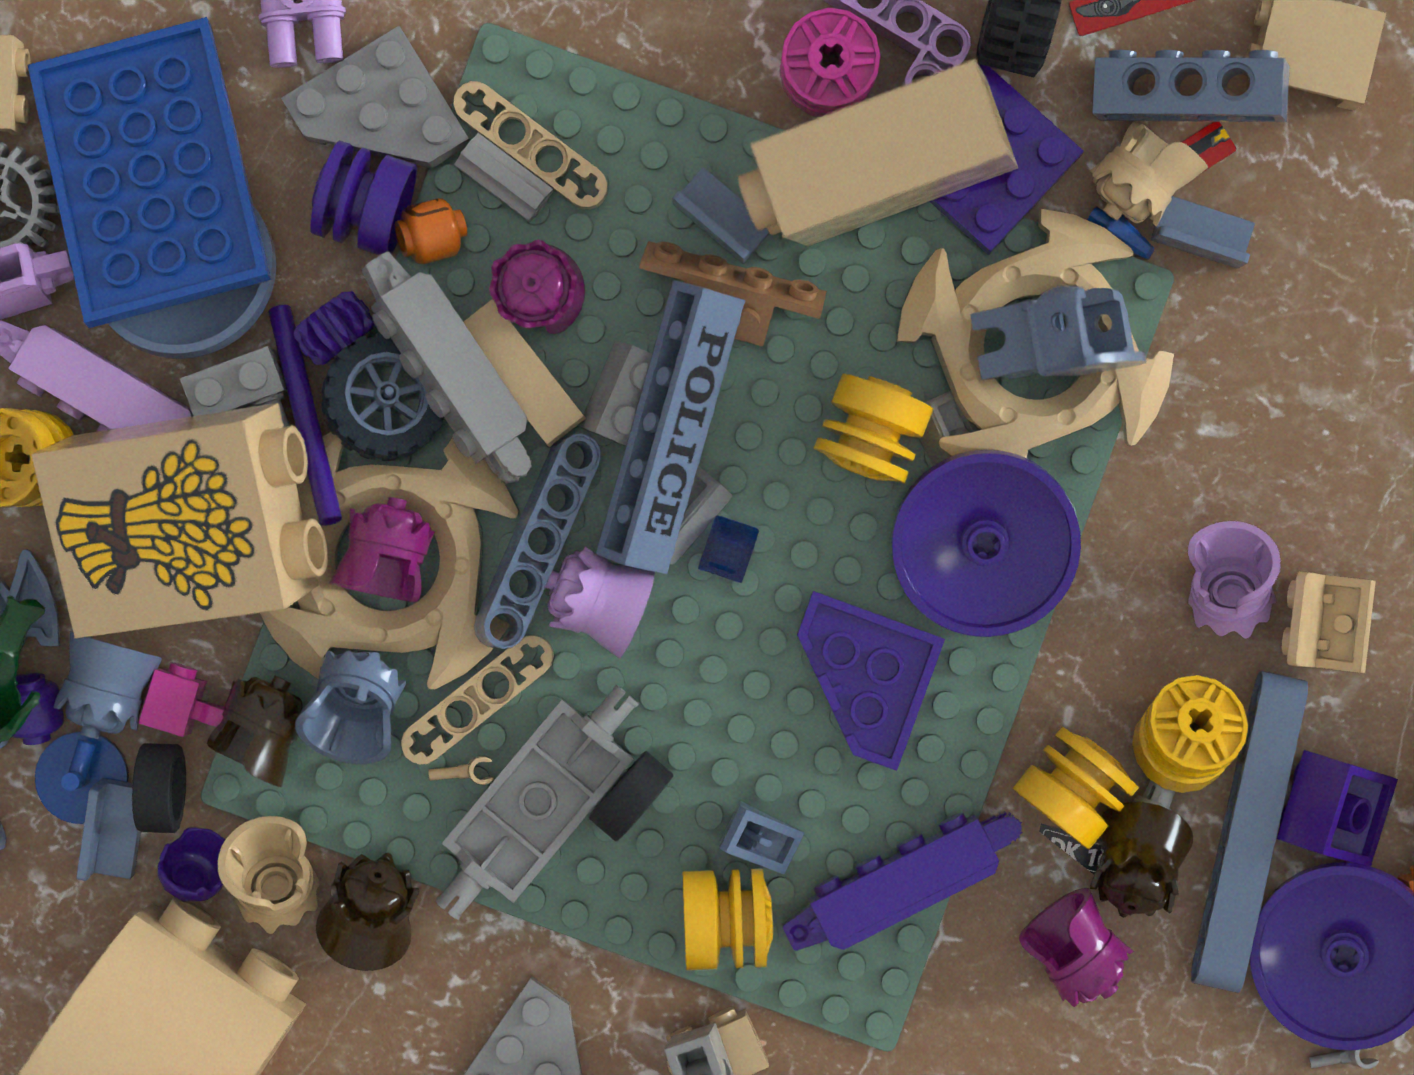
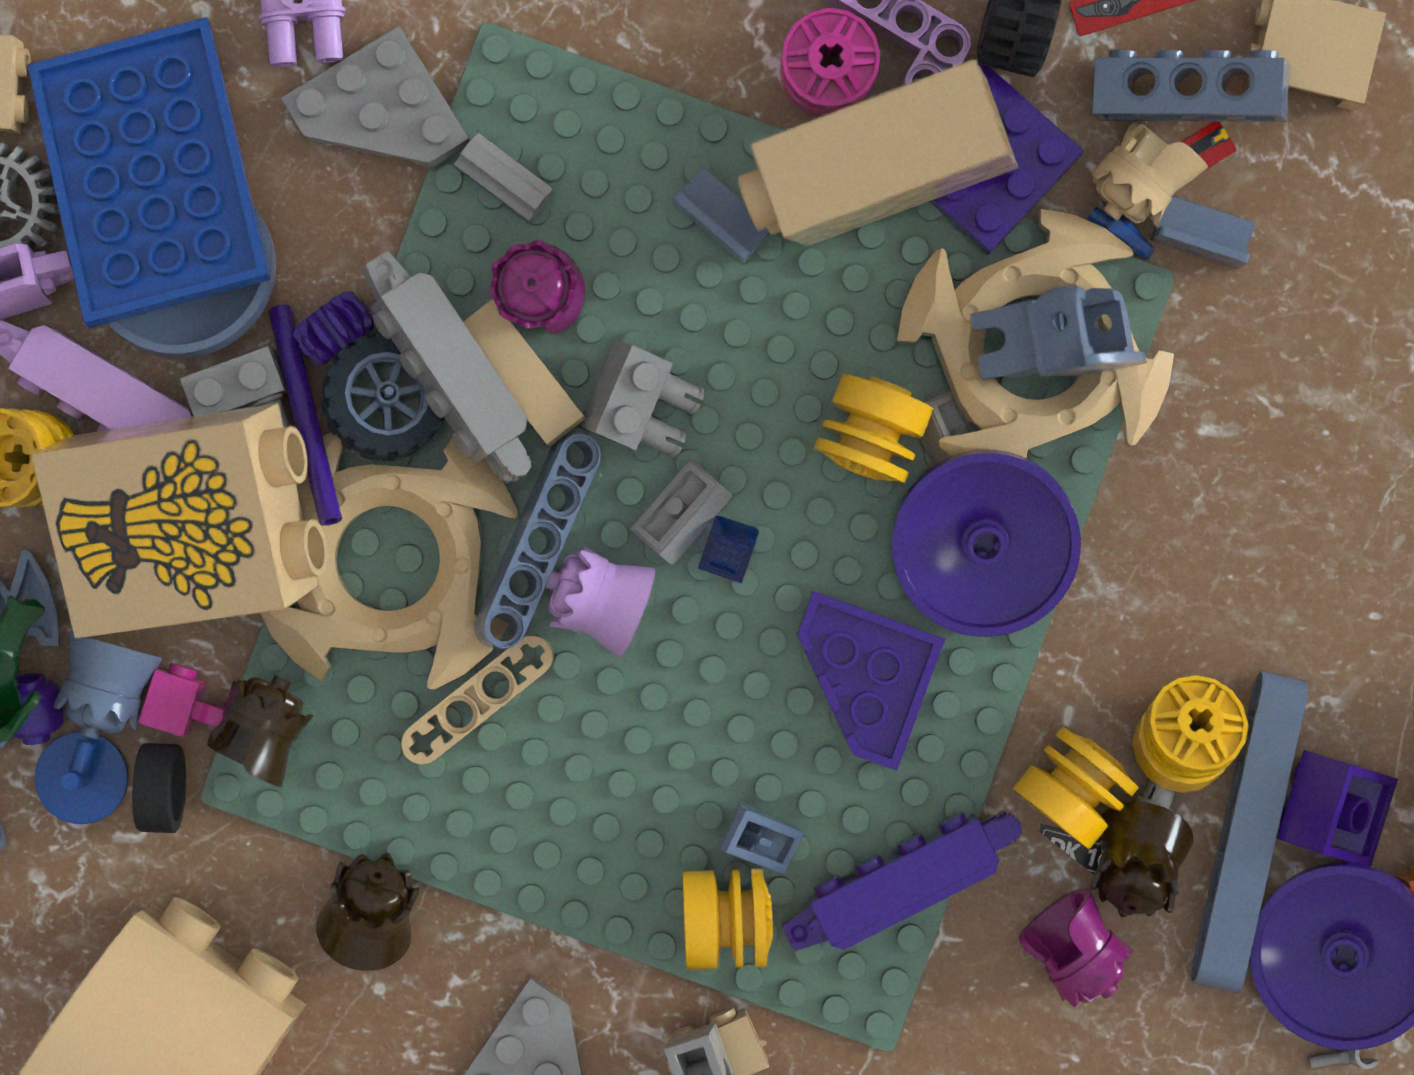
sand blue panel [76,778,141,881] -> none
dark purple hair [157,827,225,902] -> none
tan hat [218,816,320,934] -> none
sand blue hat [295,650,406,764] -> none
dark purple wheel [310,140,417,255] -> none
magenta hat [329,497,435,602] -> none
orange head [395,198,467,264] -> none
tan hand [429,755,494,785] -> none
light grey plate [435,684,639,920] -> none
tan beam [453,81,608,210] -> none
black tyre [589,751,673,842] -> none
sand blue brick [596,280,745,574] -> none
medium nougat bracket [639,241,827,347] -> none
lavender hat [1188,521,1281,639] -> none
tan bracket [1282,571,1376,673] -> none

